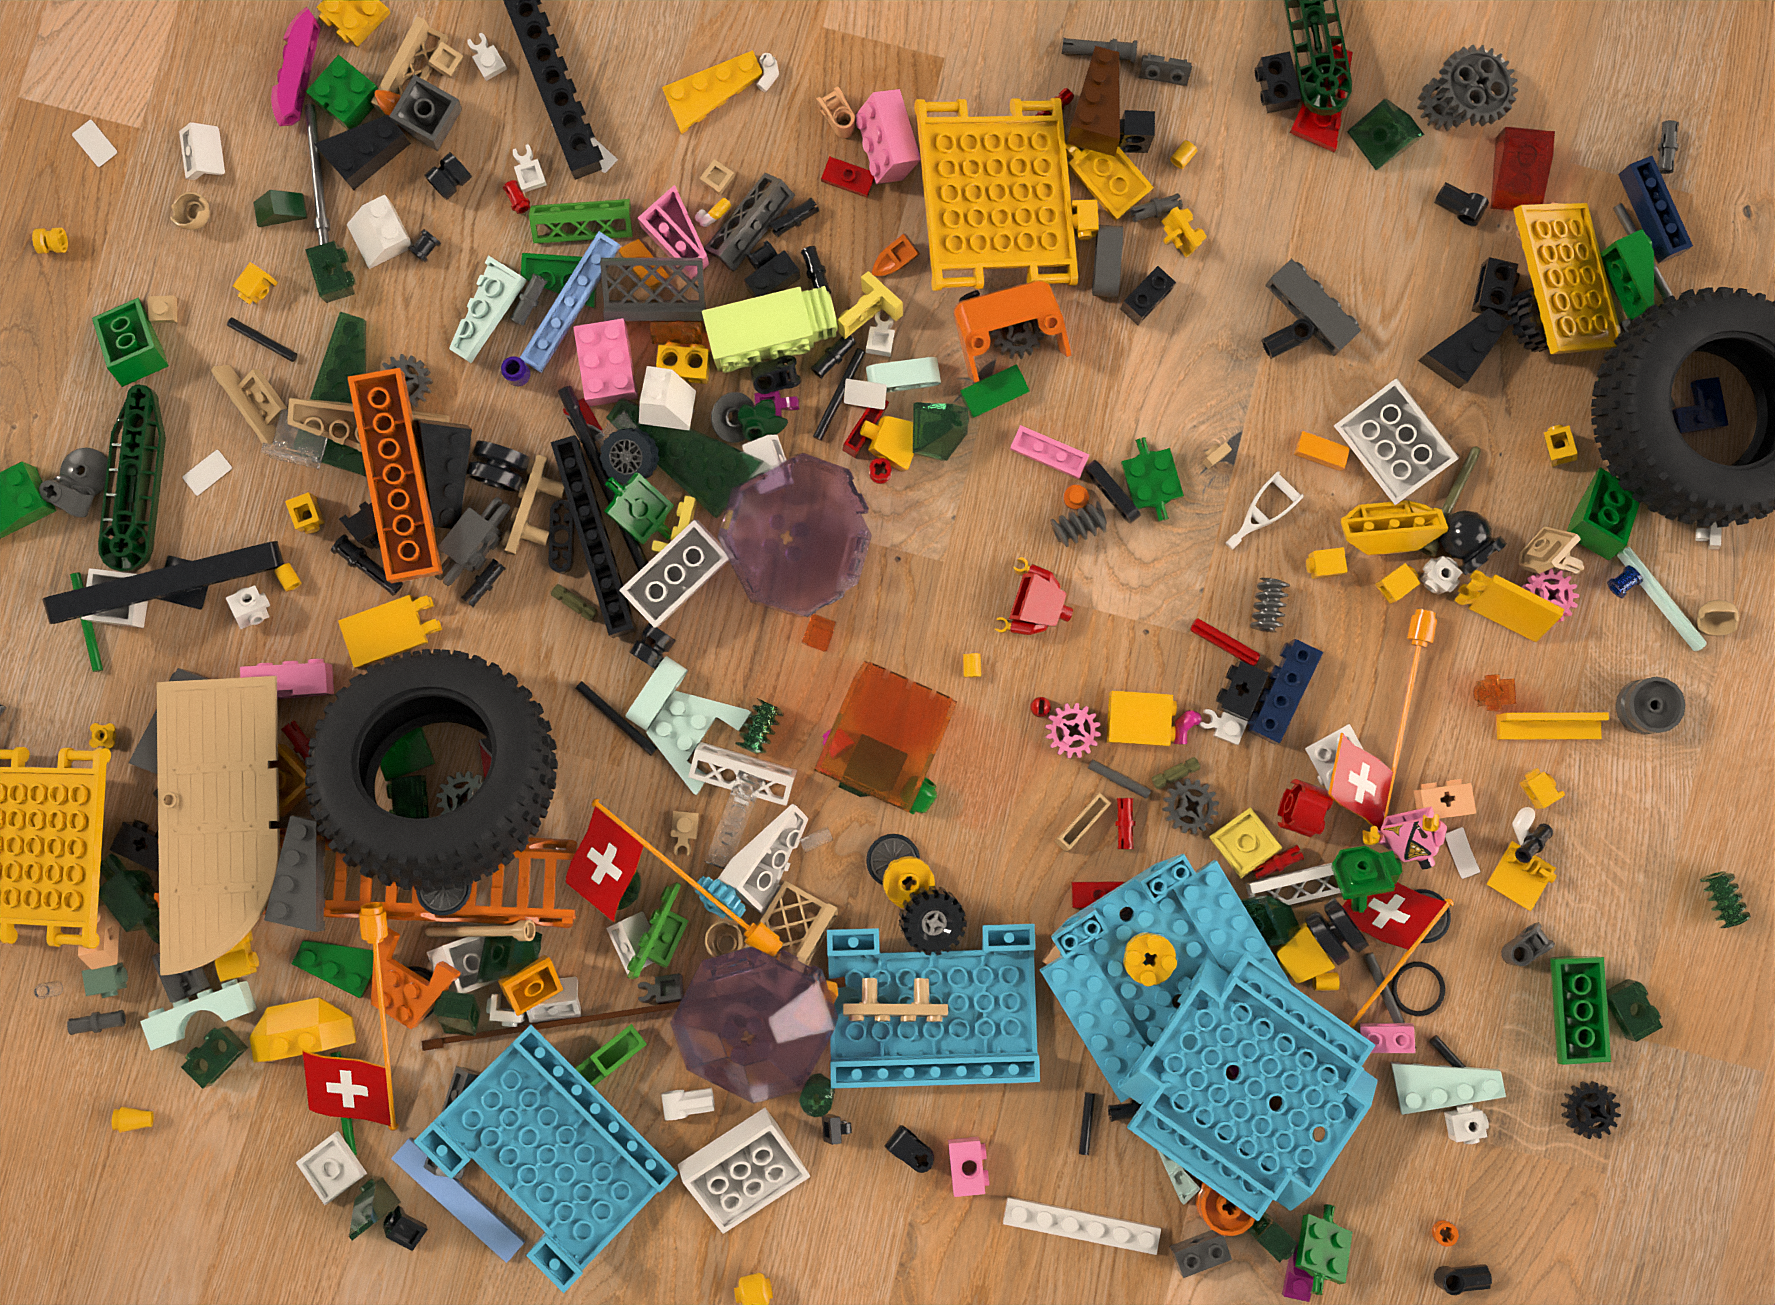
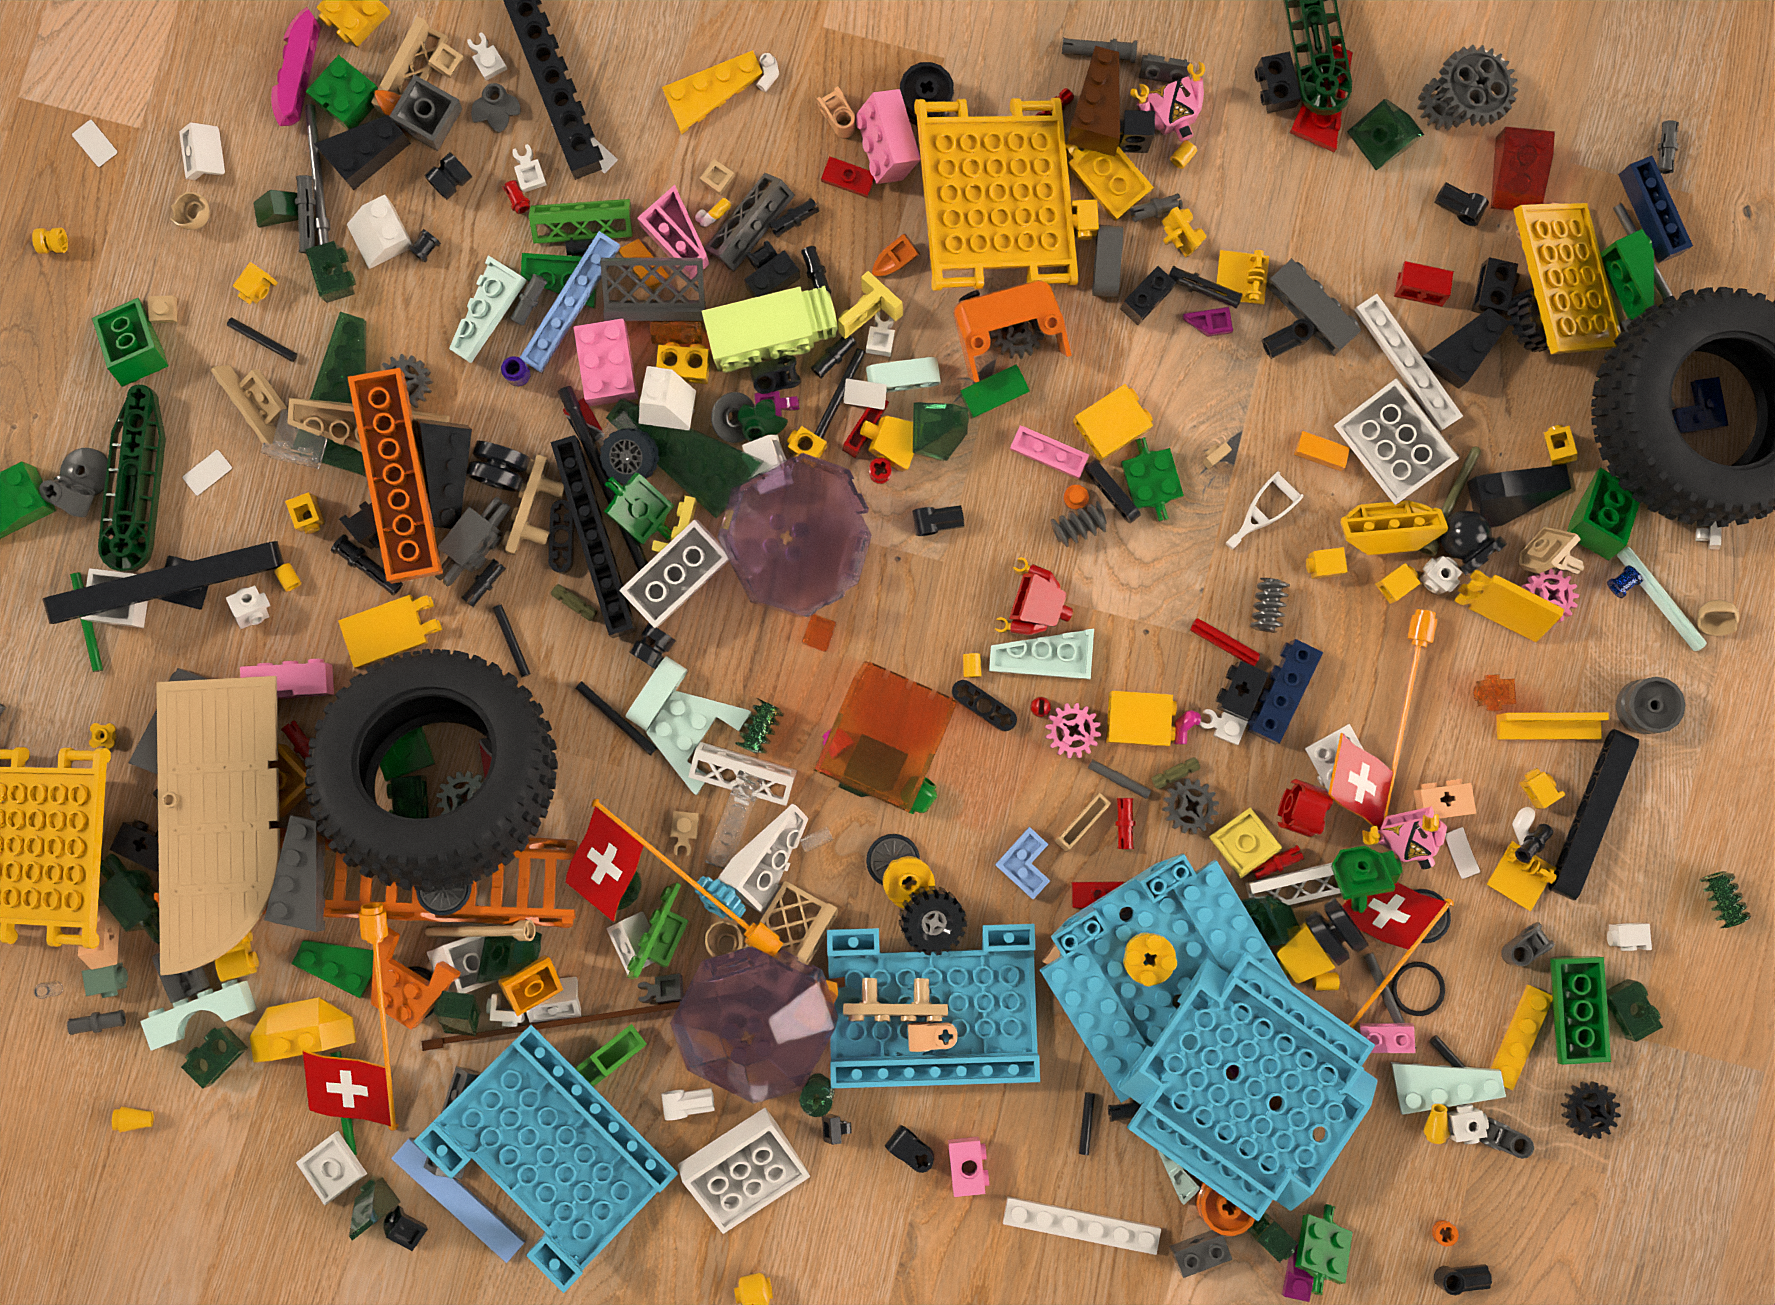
none -> dark grey pin [295,175,316,254]
none -> dark grey plate [471,83,521,133]
none -> black bar [493,604,531,678]
none -> black pin [565,237,594,256]
none -> yellow brick [787,426,827,467]
none -> black wheel [900,62,954,126]
none -> light nougat piece [907,1022,958,1052]
none -> black piece [912,505,964,536]
none -> black beam [951,680,1017,732]
none -> light aqua wing [989,629,1094,680]
none -> light blue plate [995,827,1050,899]
none -> yellow brick [1073,384,1153,462]
none -> bright pink torso [1130,61,1205,142]
none -> black pin [1169,266,1243,309]
none -> magenta tile [1183,307,1233,337]
none -> yellow hinge [1215,250,1269,305]
none -> white plate [1354,294,1463,431]
none -> red hinge [1394,261,1454,307]
none -> yellow cone [1423,1104,1450,1144]
none -> black wedge [1467,464,1571,528]
none -> dark grey piece [1479,1117,1534,1159]
none -> yellow plate [1490,985,1553,1091]
none -> black beam [1548,729,1639,901]
none -> white brick [1607,923,1652,951]

